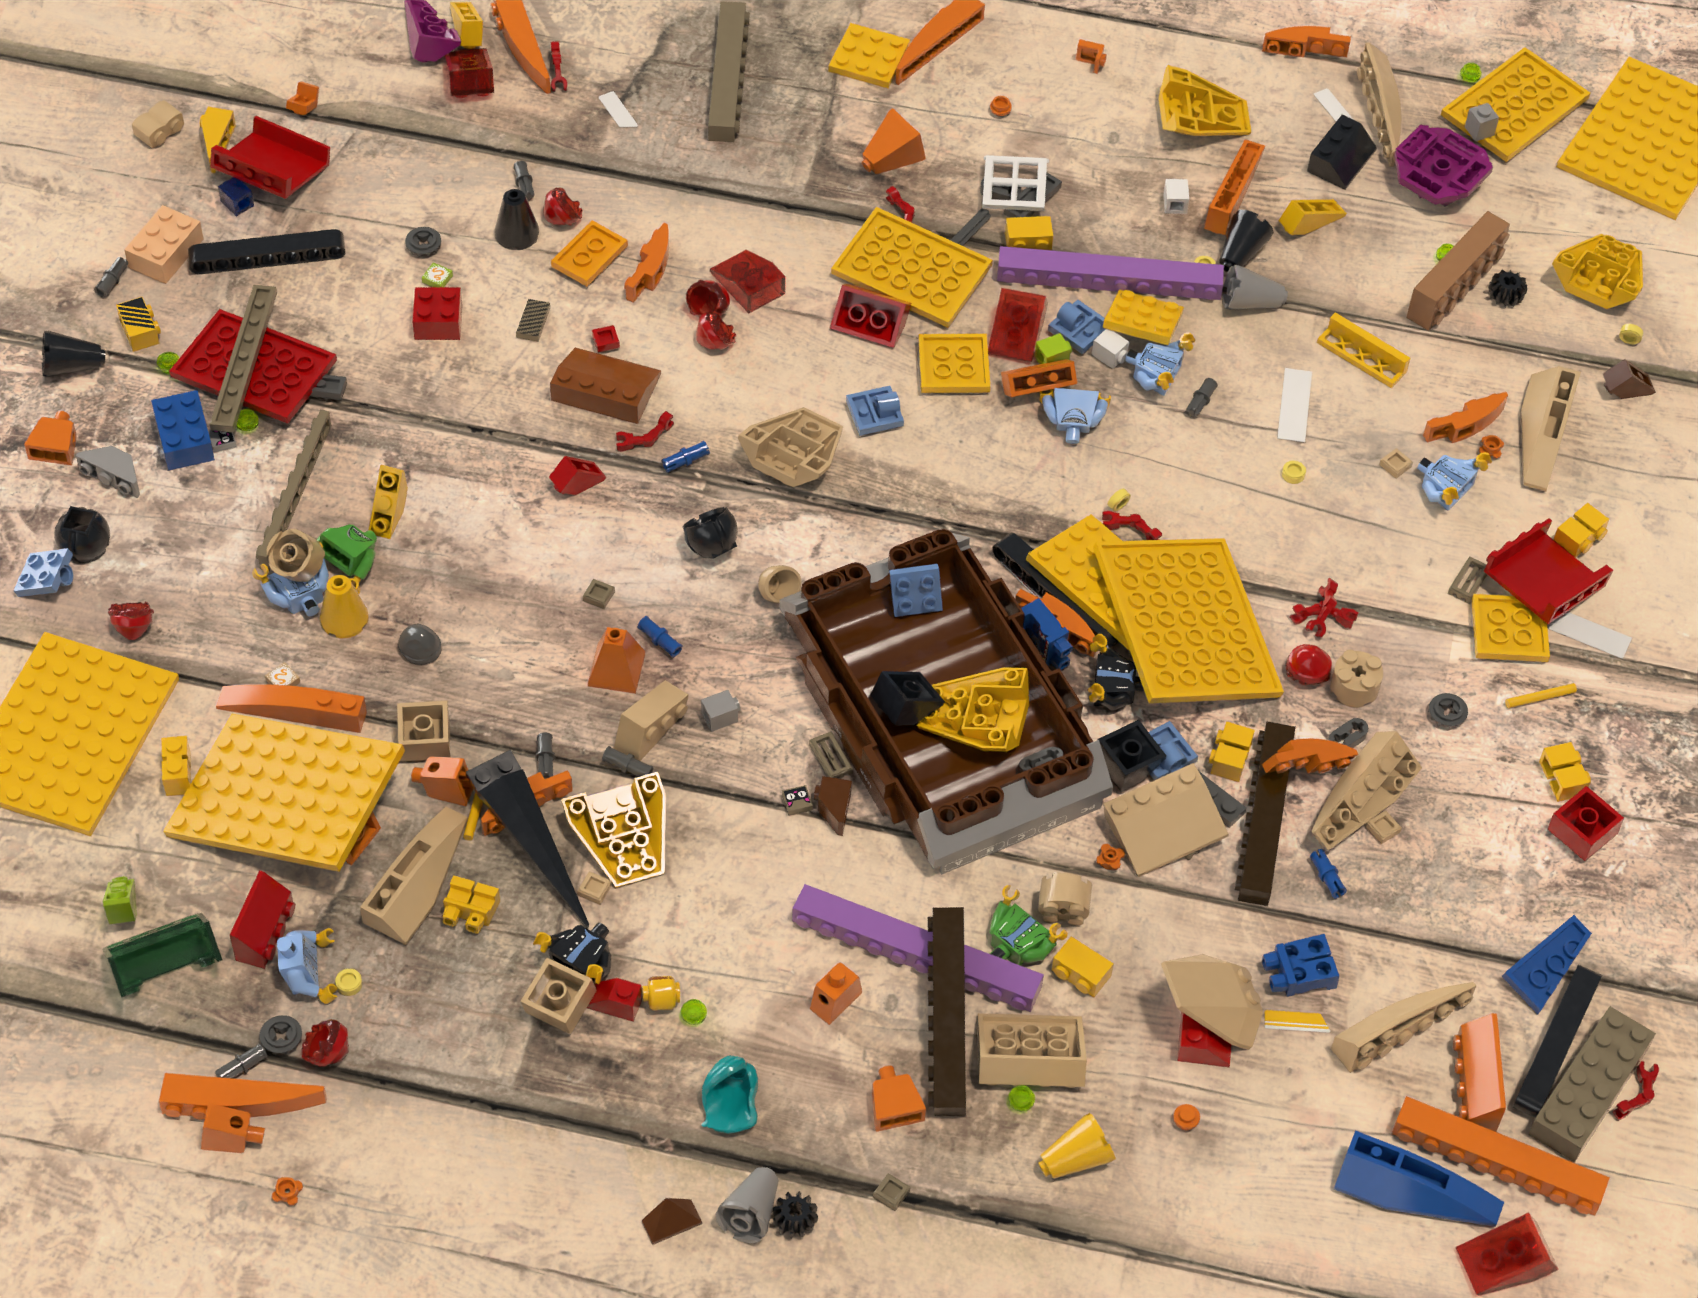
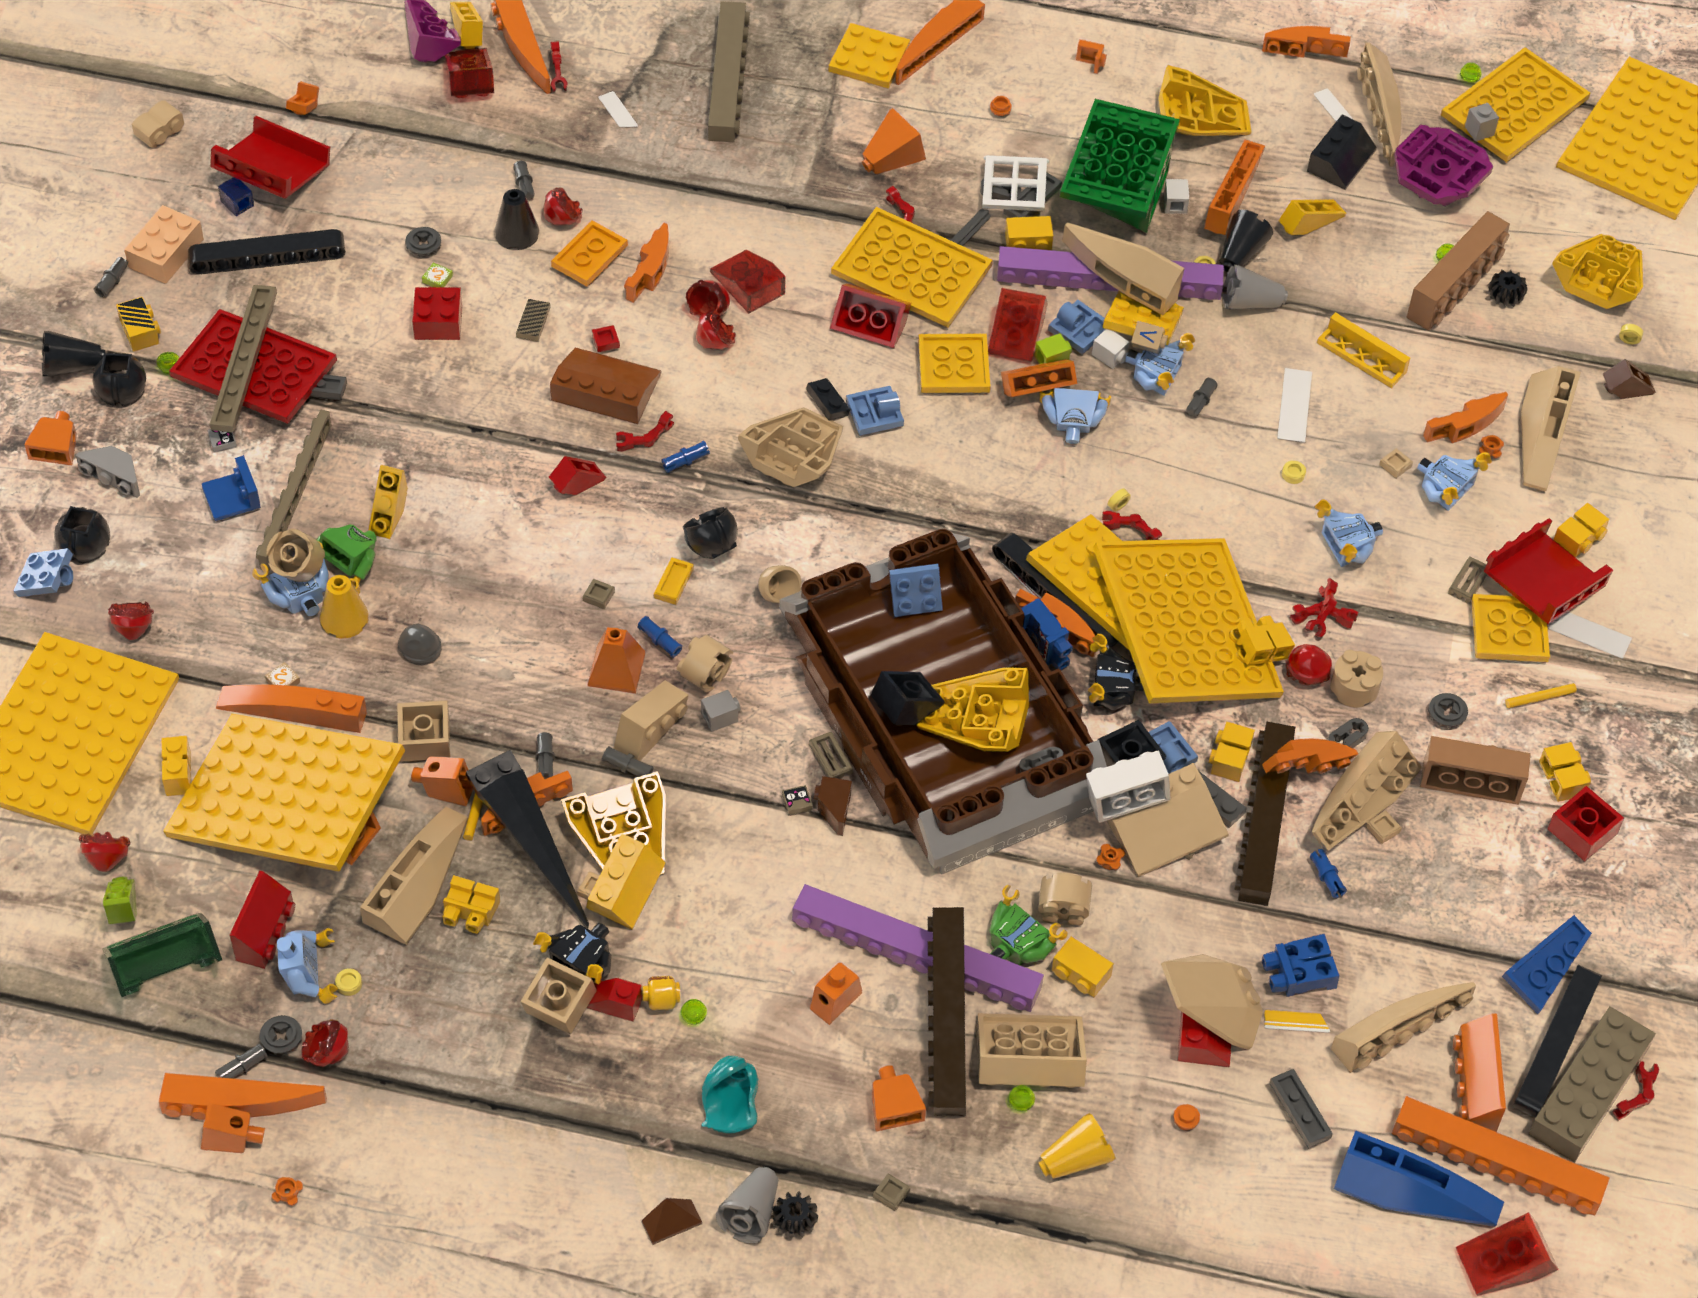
blue brick [151,390,215,471] -> none
yellow slope [200,106,236,173] -> none
clear neon green plate [236,409,259,431] -> none
none -> red hair [79,831,131,872]
none -> black piece [92,353,147,406]
none -> blue bracket [201,455,261,521]
none -> yellow slope [586,833,666,930]
none -> yellow tile [654,557,694,605]
none -> tan brick [677,635,733,692]
none -> black plate [806,378,850,421]
none -> green wedge [1060,99,1180,233]
none -> tan wedge [1062,222,1184,315]
none -> white brick [1086,750,1171,823]
none -> tan brick [1131,321,1168,354]
none -> yellow hips [1237,615,1295,666]
none -> dark grey plate [1269,1069,1333,1148]
none -> light blue torso [1314,499,1383,567]
none -> medium nougat brick [1420,736,1531,805]

